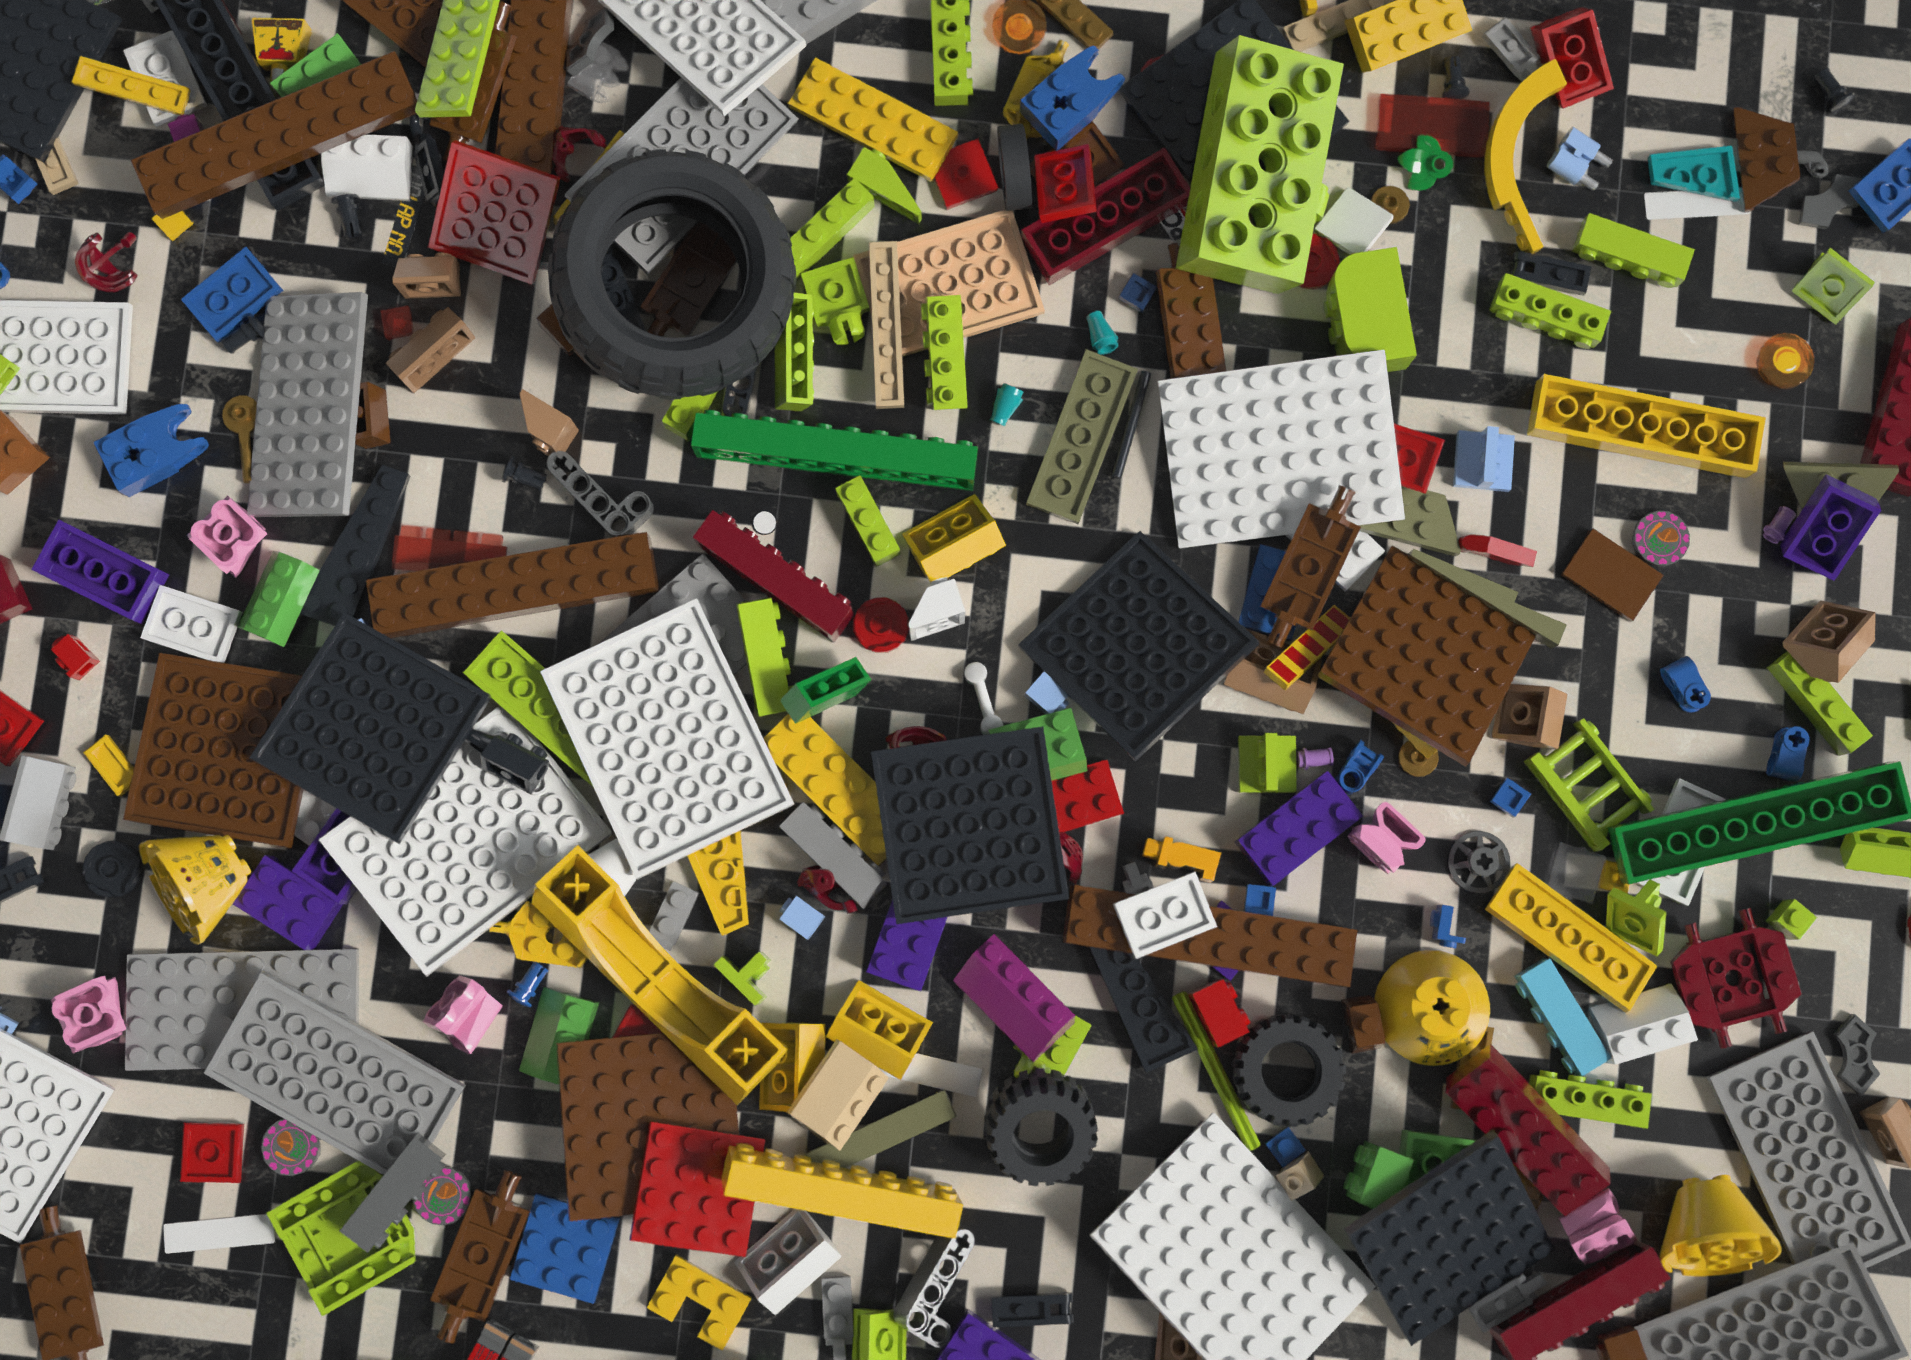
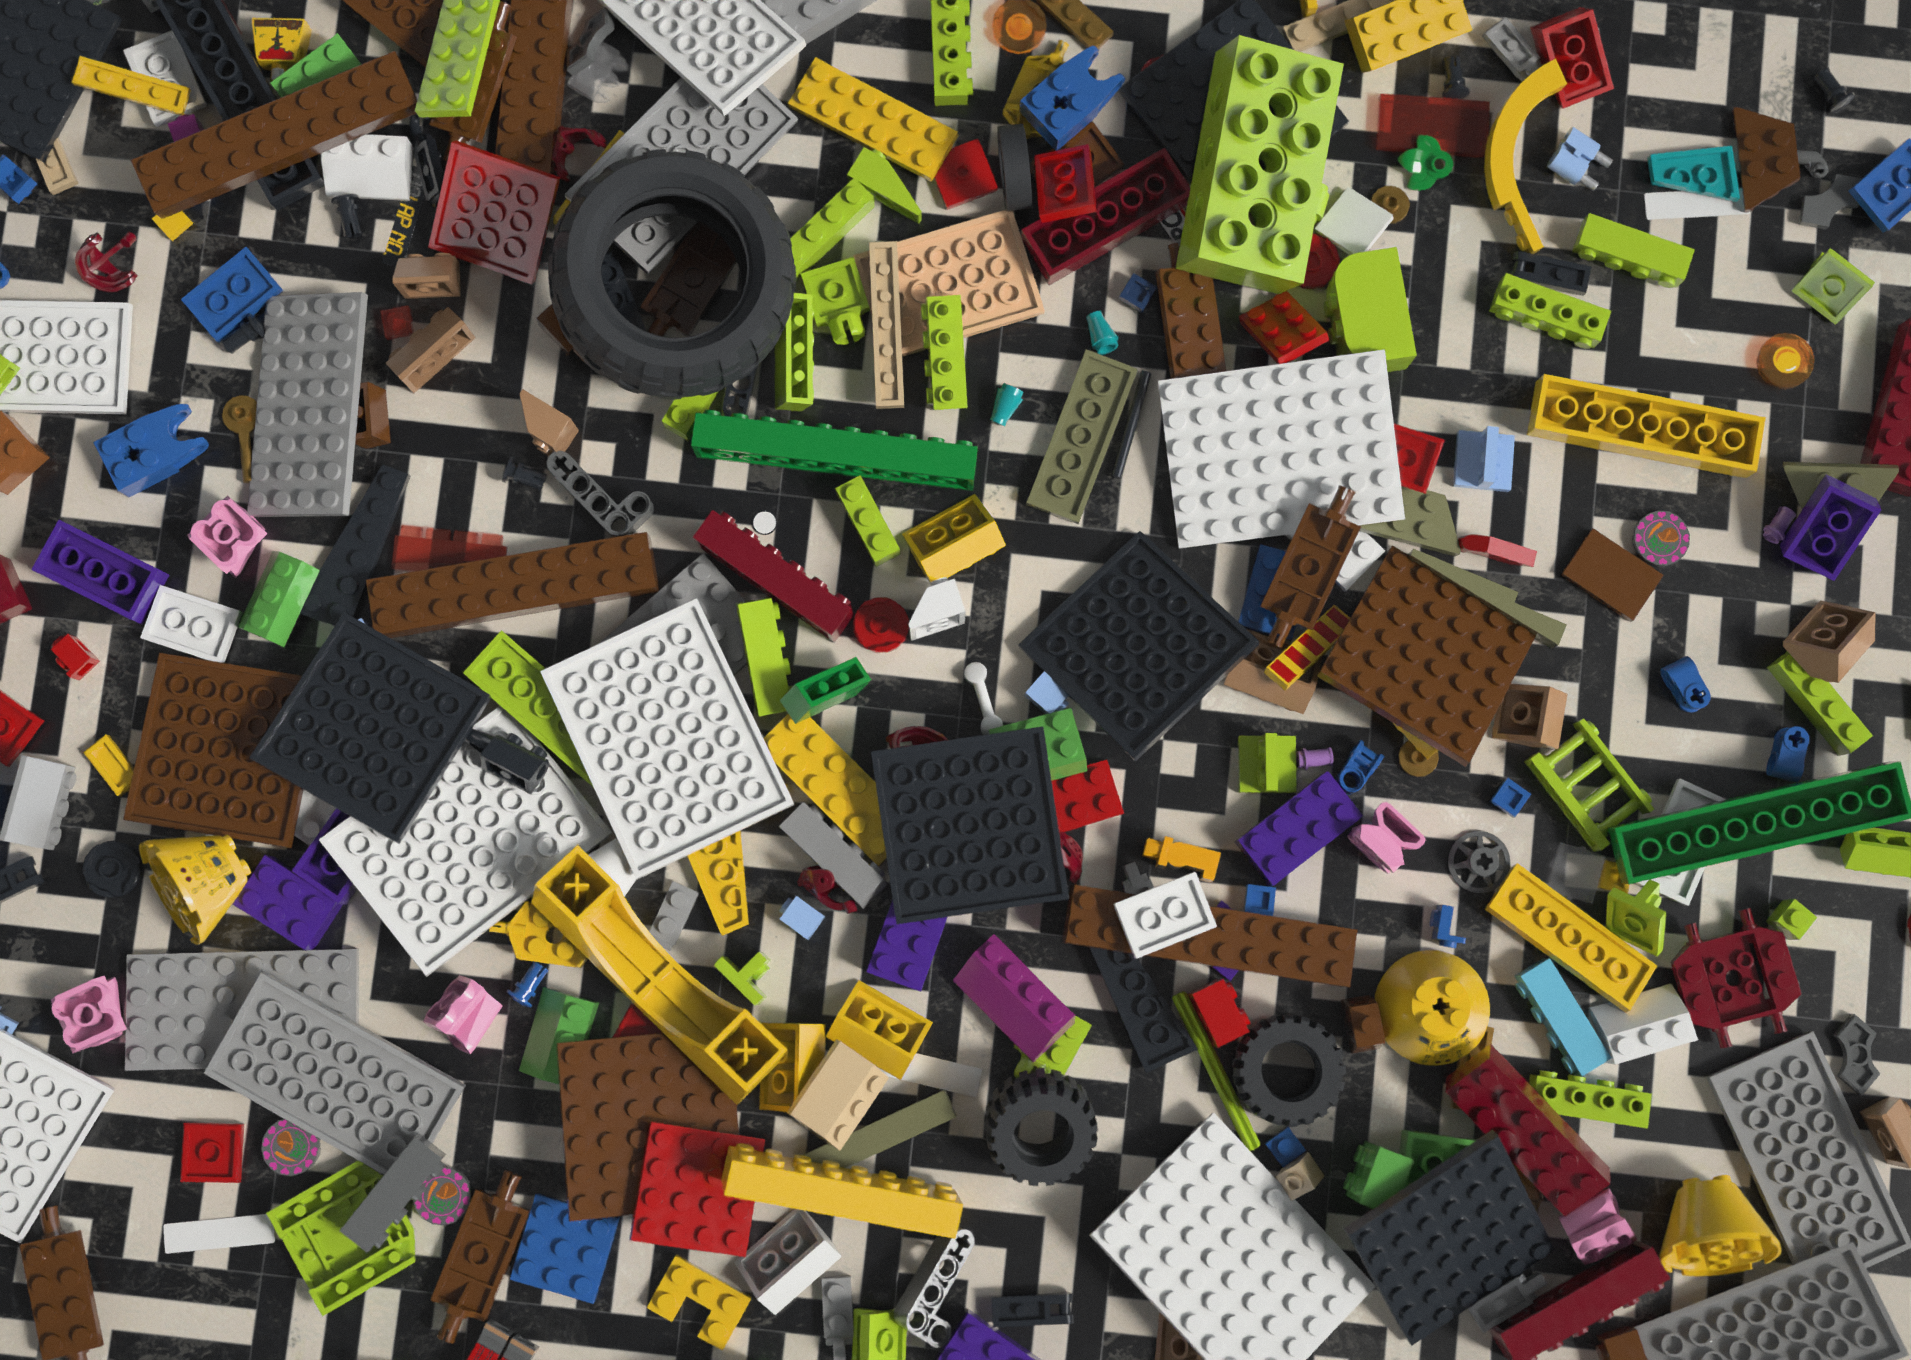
none -> red plate [1239,291,1329,364]

